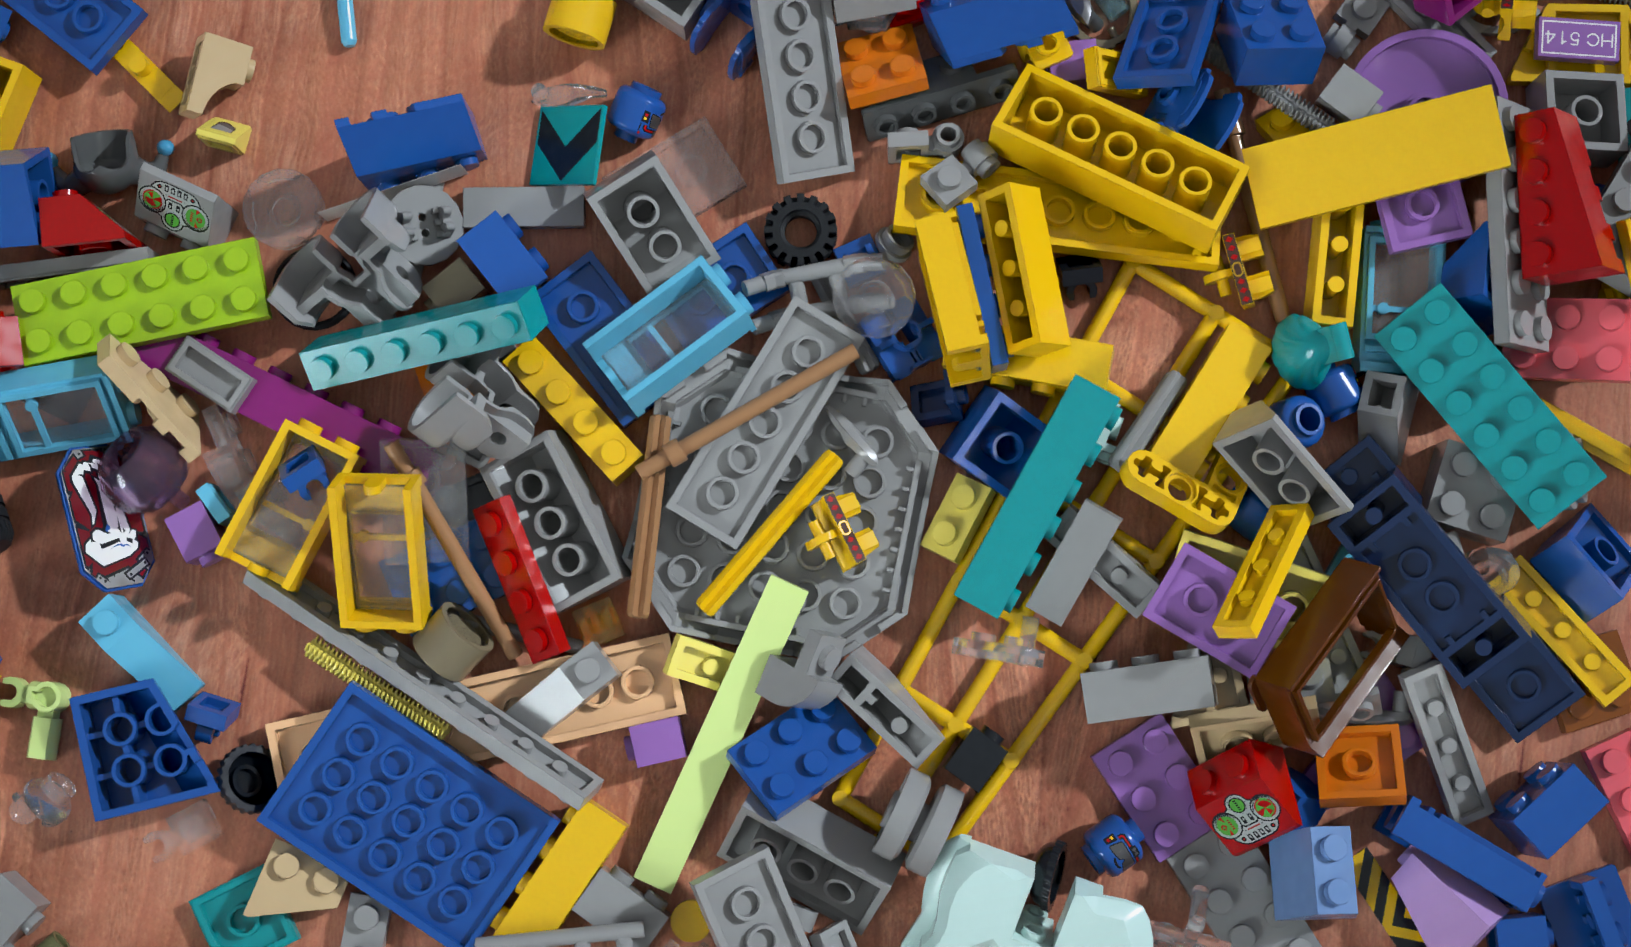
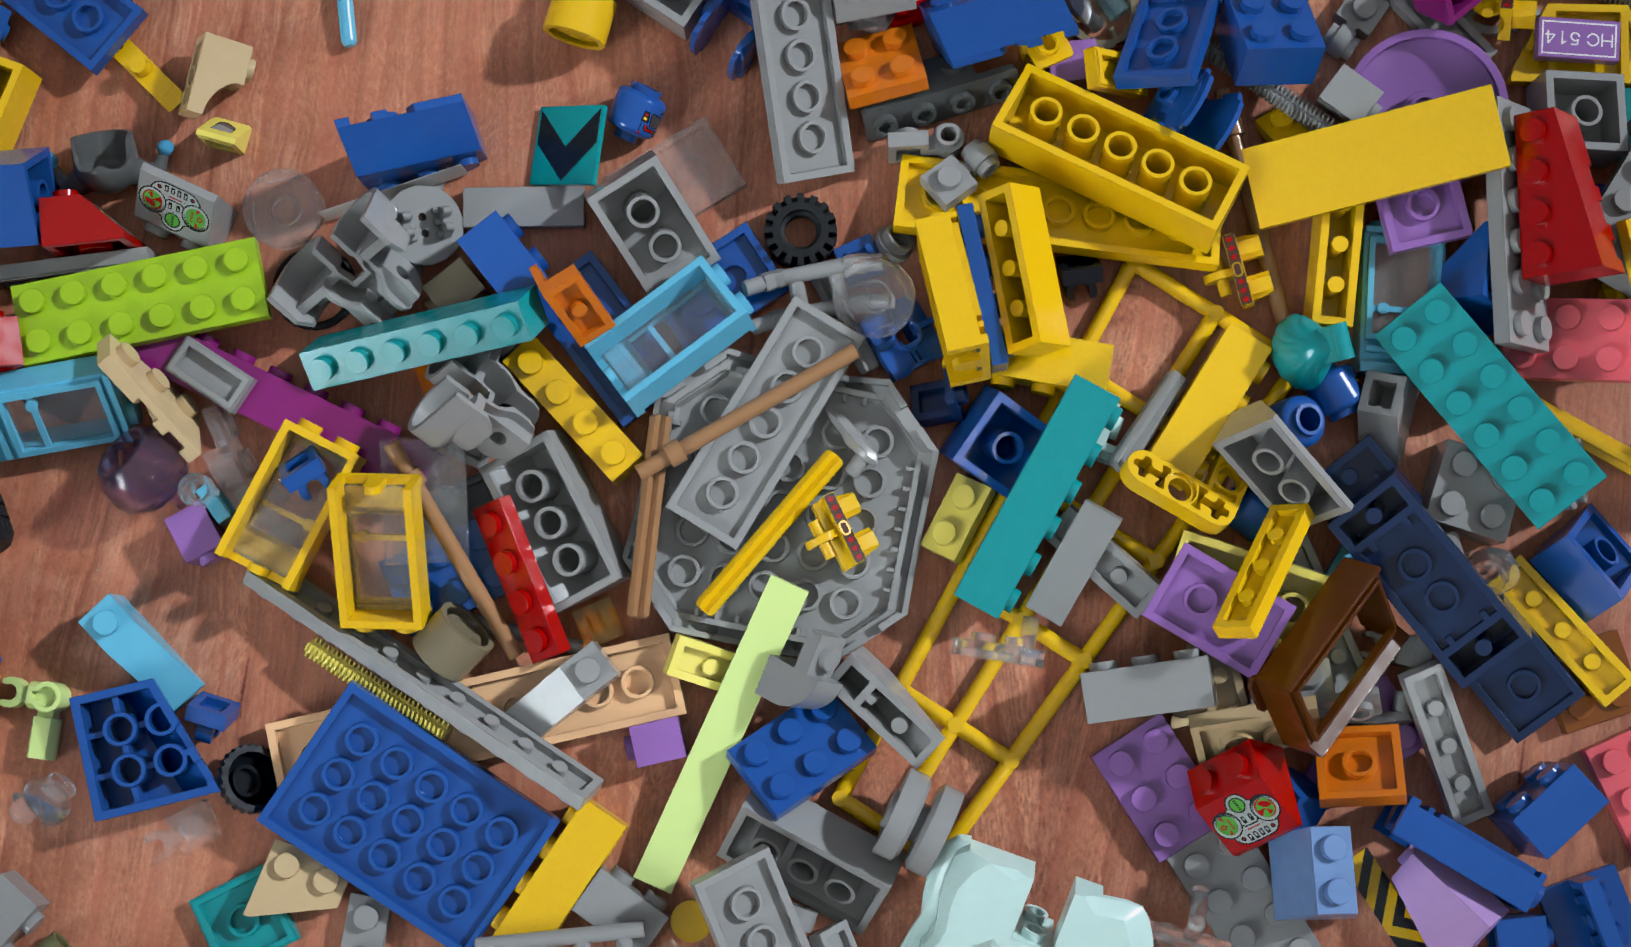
shield [55,444,155,593] -> none
clear bar [531,83,607,107] -> none
black brick [942,725,1008,793] -> none
black hat [1029,839,1067,912] -> none
blue head [1081,814,1145,877] -> none
none -> clear hose [178,473,220,509]
none -> orange panel [529,263,616,347]

